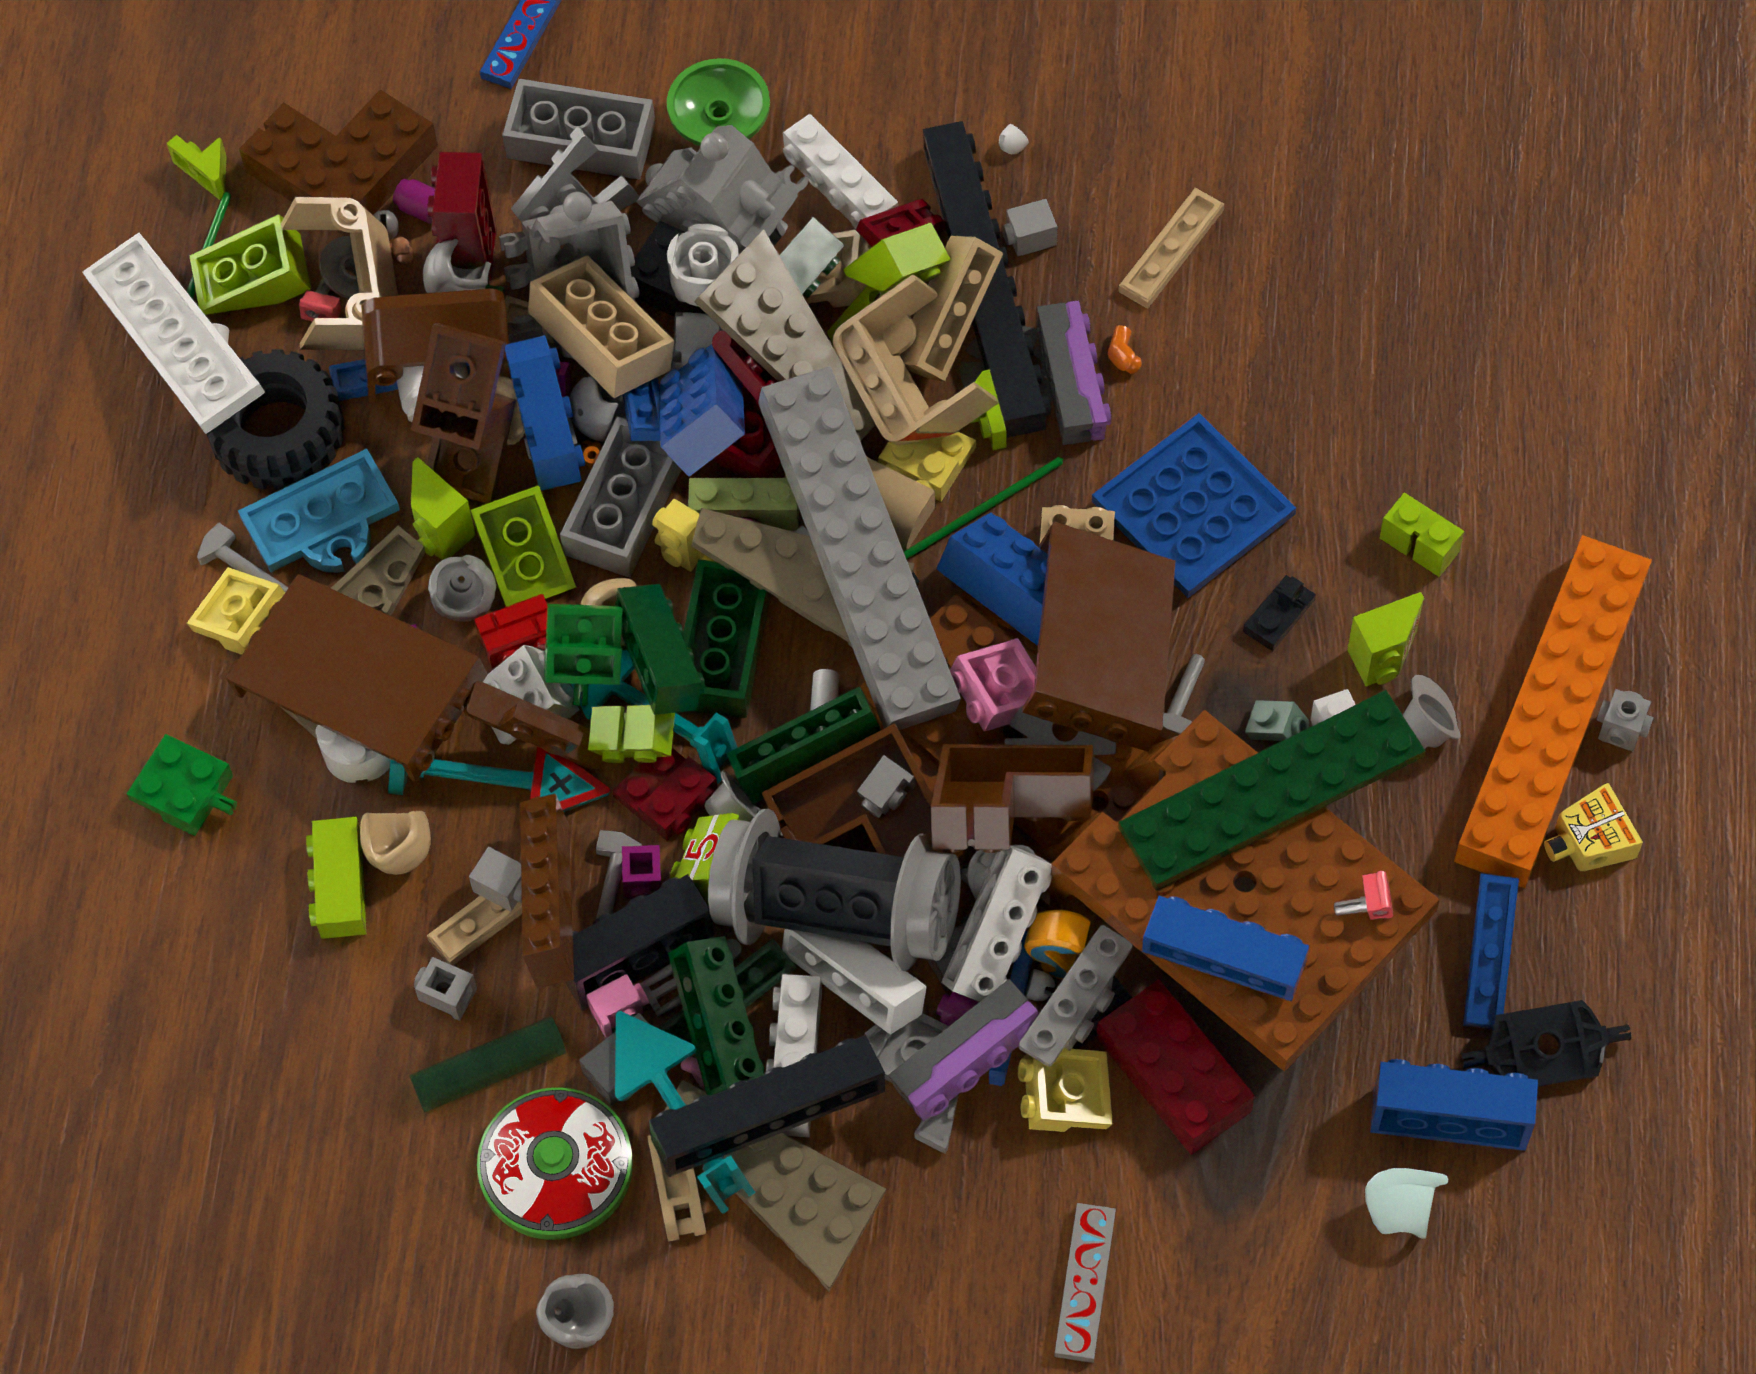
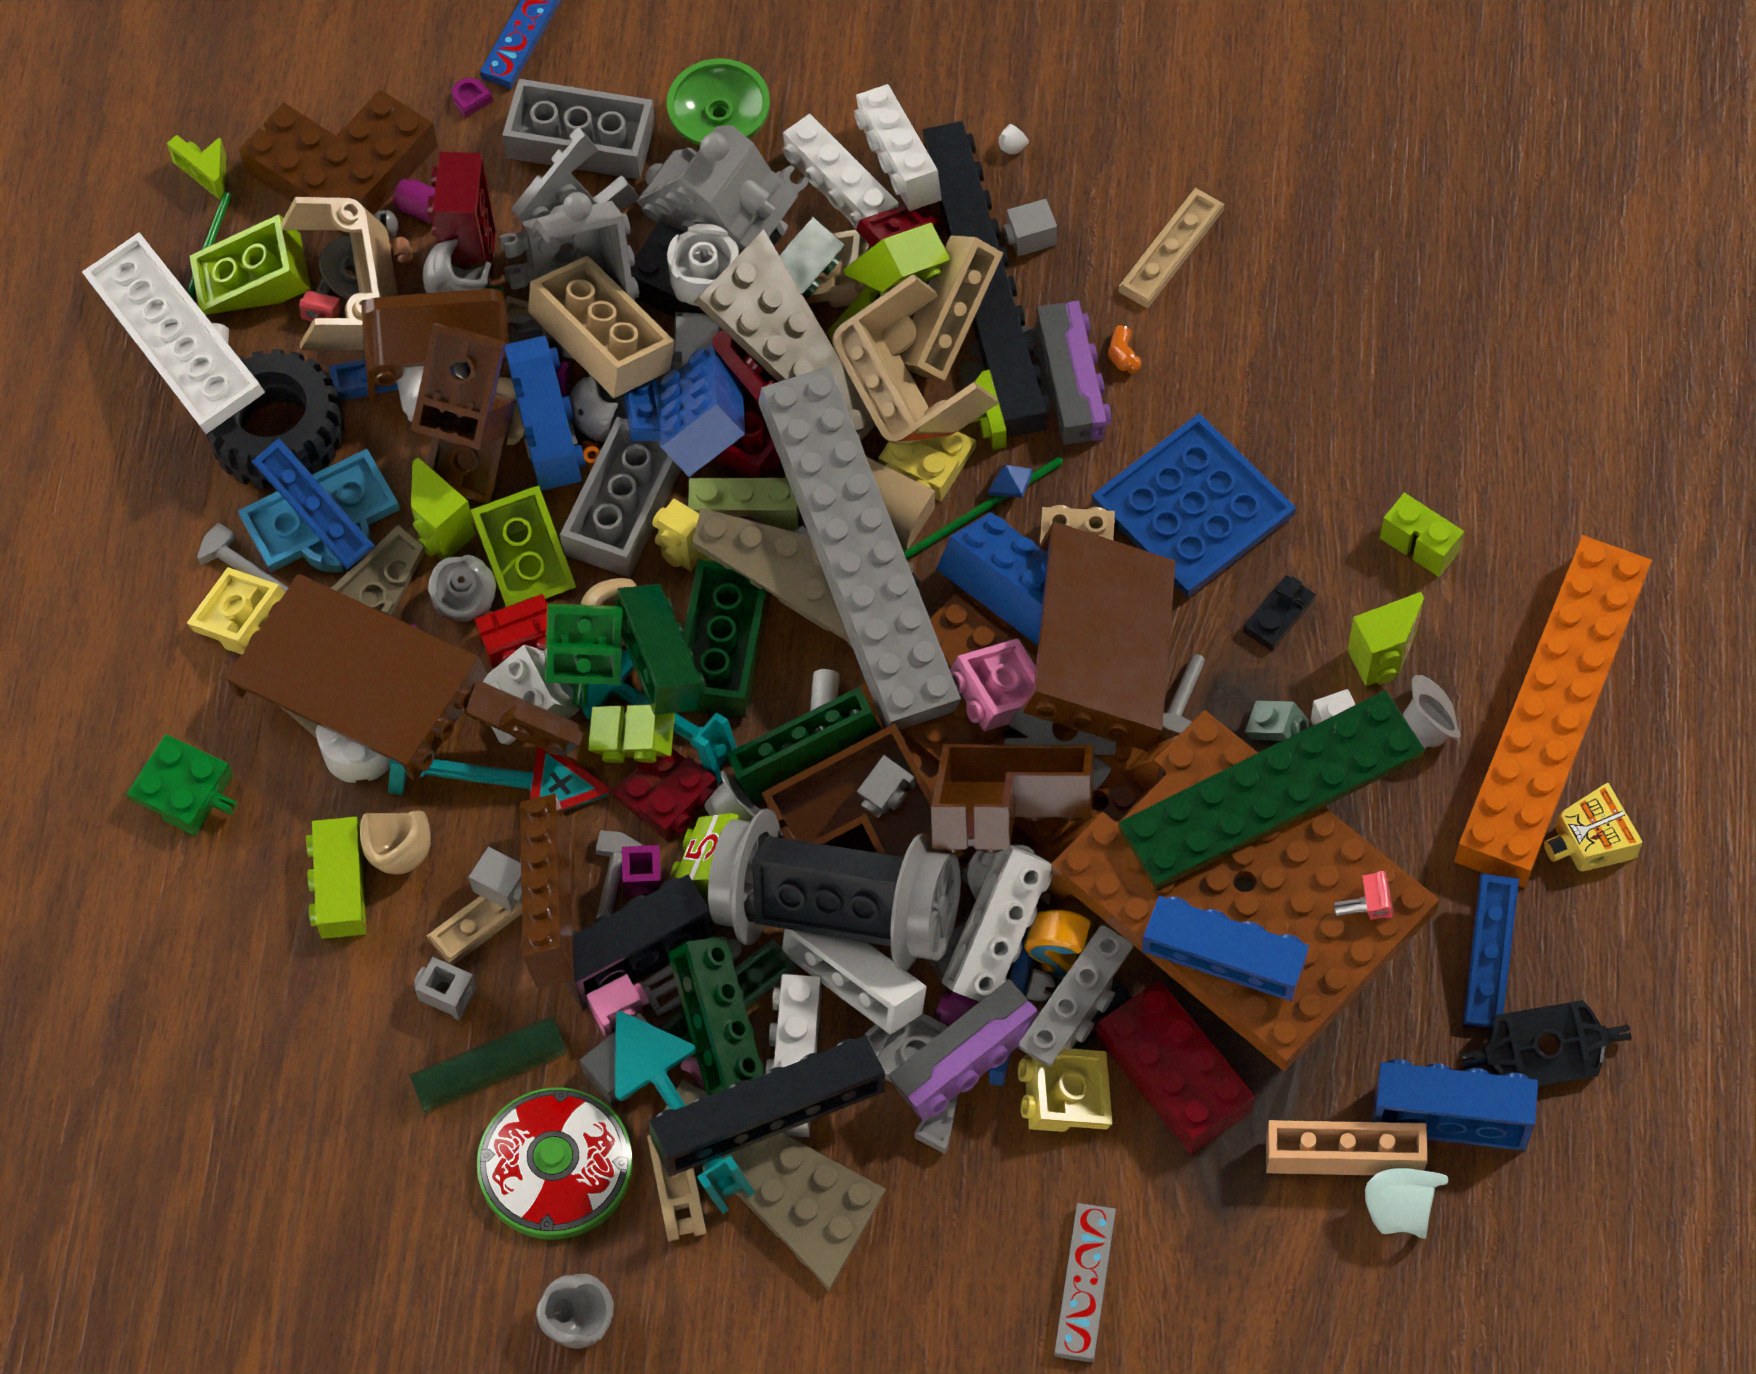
light grey brick [1596,689,1654,752] -> none
none -> blue tile [251,438,375,570]
none -> magenta tile [451,78,493,119]
none -> white brick [854,84,942,211]
none -> blue slope [988,465,1033,498]
none -> light nougat brick [1266,1120,1427,1175]

